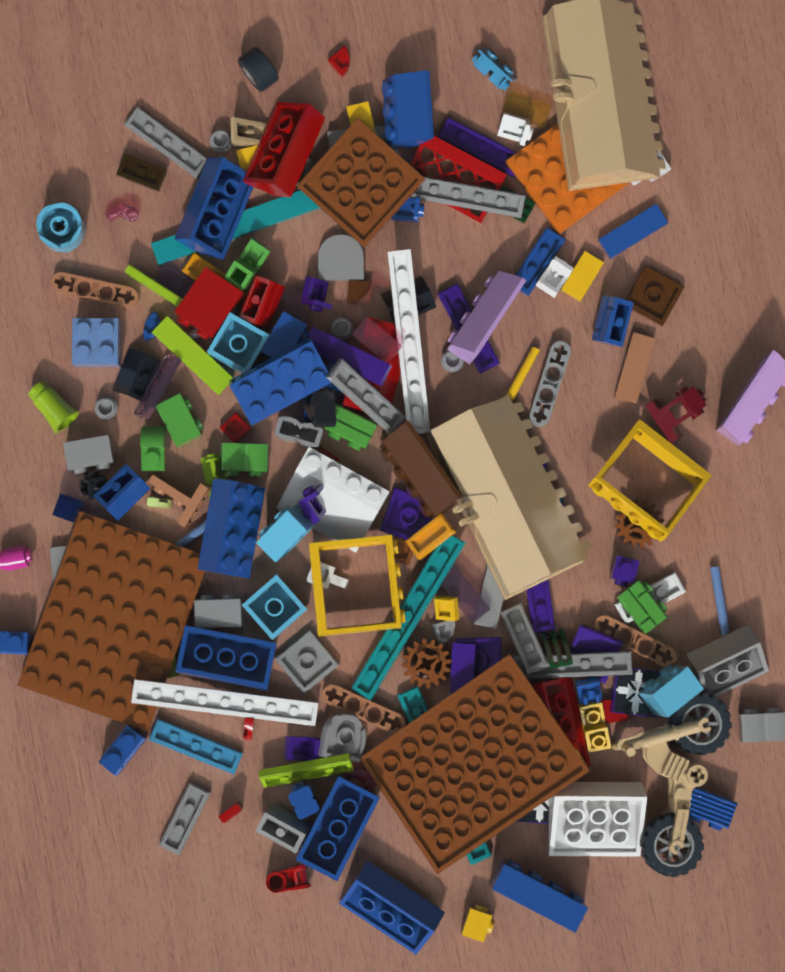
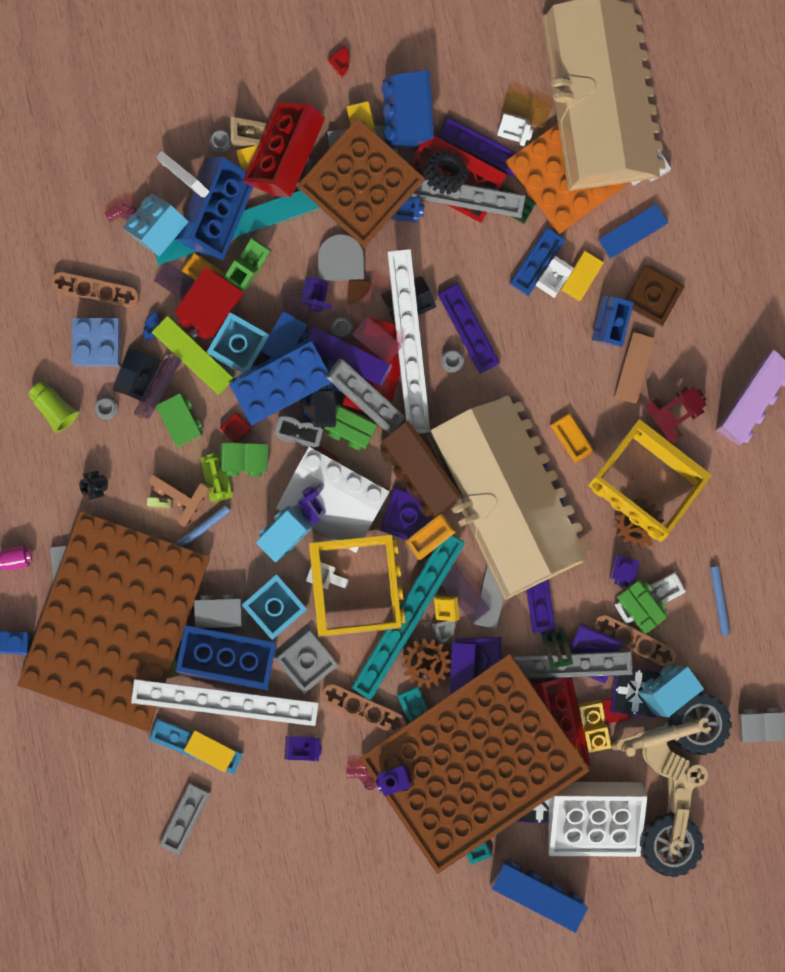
medium azure brick [36,203,86,253] -> none
clear blue brick [52,493,85,523] -> none
light grey brick [63,435,116,475] -> none
blue brick [93,464,150,521] -> none
blue brick [98,725,148,776] -> none
dark brown plate [116,153,168,192] -> none
light grey tile [124,107,207,179] -> none
lime tile [124,265,183,307] -> none
bright green brick [140,426,167,471] -> none
blue brick [197,478,265,579] -> none
red tile [218,802,243,823] -> none
black wheel [238,47,279,92] -> none
red brick [239,275,285,329] -> none
red tile [243,717,255,741] -> none
light grey brick [256,803,313,853] -> none
lime tile [258,753,354,788] -> none
red piece [266,863,311,893] -> none
blue brick [288,781,321,819] -> none
blue brick [296,775,380,881] -> none
light grey tile [318,713,366,762] -> none
blue slope [339,861,445,955] -> none
dark orange tile [394,536,413,565] -> none
lavender slope [447,271,526,364] -> none
yellow brick [461,904,495,943] -> none
dark azure hinge [471,48,517,91] -> none
light grey tile [500,603,549,675] -> none
yellow bar [505,346,540,401] -> none
light grey beam [529,341,571,427] -> none
blue tile [575,677,602,705] -> none
light grey slope [686,624,769,697] -> none
blue brick [688,787,738,831] -> none
none -> medium azure brick [123,194,189,256]
none -> white tile [157,151,209,198]
none -> yellow tile [184,730,236,772]
none -> dark purple brick [376,763,414,796]
none -> black tyre [423,150,468,195]
none -> light orange tile [550,413,594,464]

